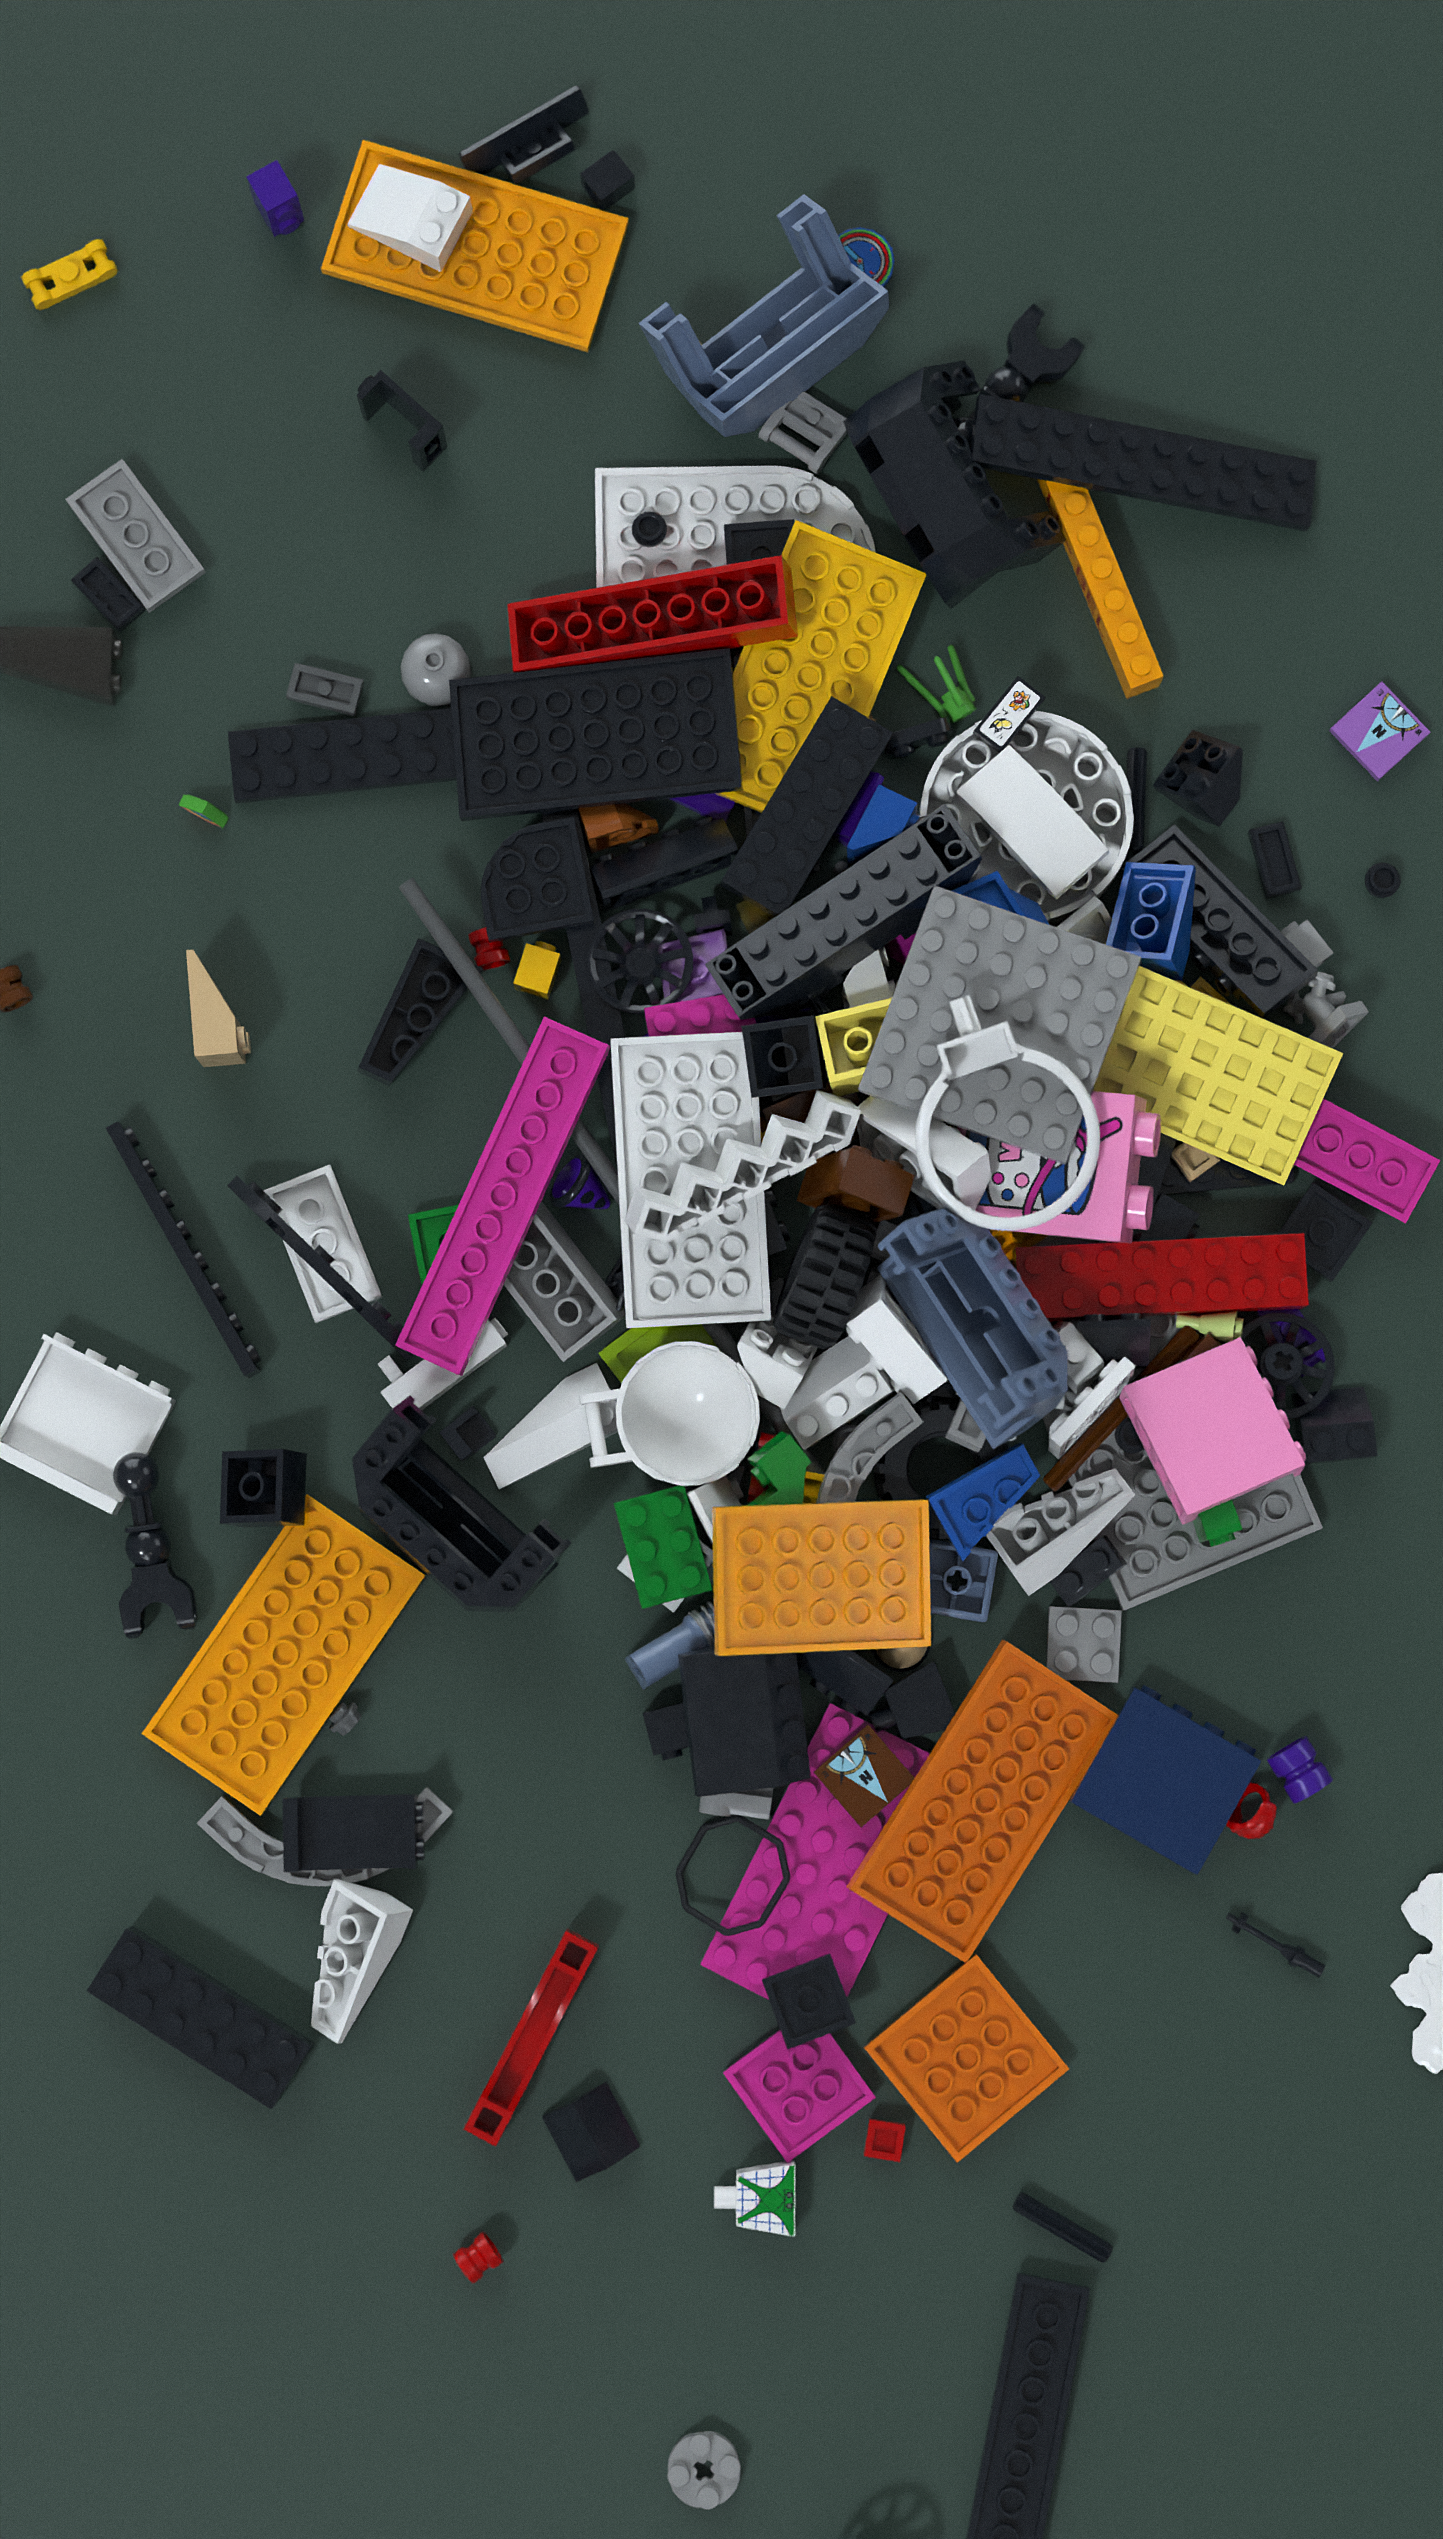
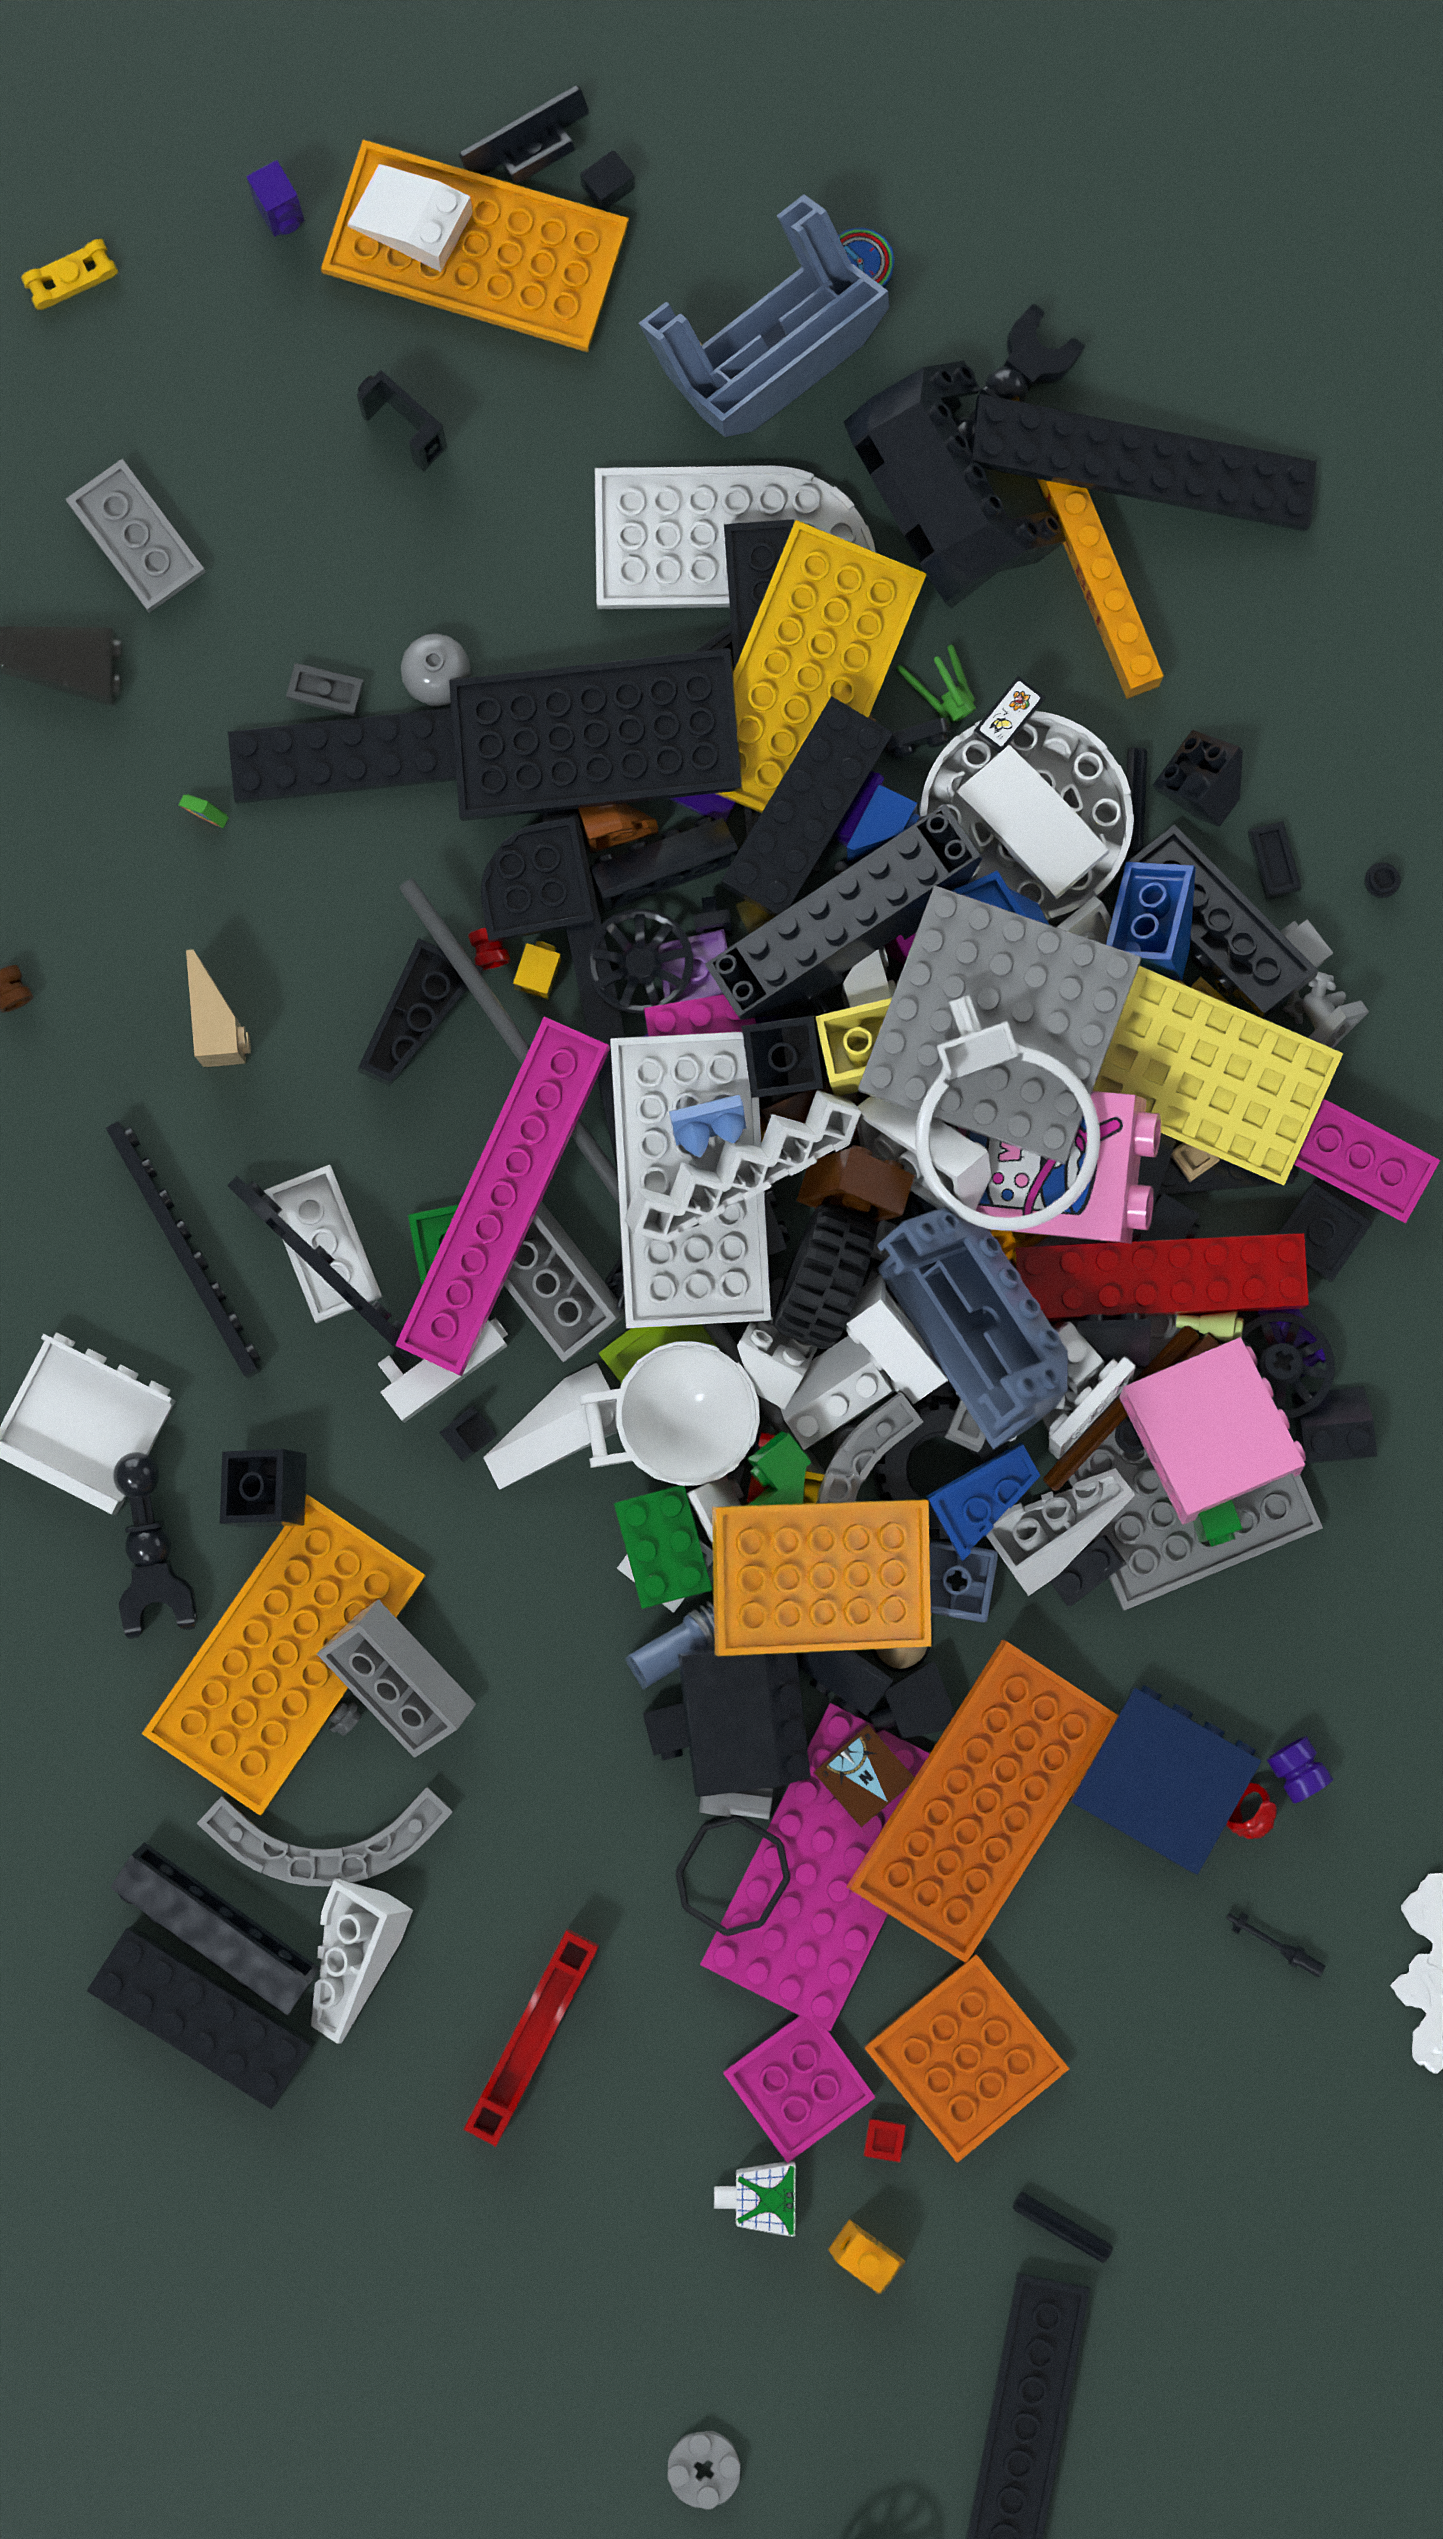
black plate [71,557,146,633] -> none
black panel [283,1794,425,1872] -> none
black wedge [352,1395,572,1612] -> none
red wheel [453,2232,504,2284] -> none
red brick [507,555,798,673] -> none
black slope [542,2081,641,2182] -> none
hat [550,1154,611,1210] -> none
black plate [632,512,667,547] -> none
light grey plate [758,392,848,474] -> none
black plate [761,1953,856,2050] -> none
light grey plate [1046,1606,1122,1683] -> none
medium lavender tile [1329,682,1430,782] -> none
none -> black brick [110,1842,321,2015]
none -> light grey slope [317,1599,476,1758]
none -> medium blue tile [669,1094,746,1157]
none -> light orange torso [828,2219,906,2294]

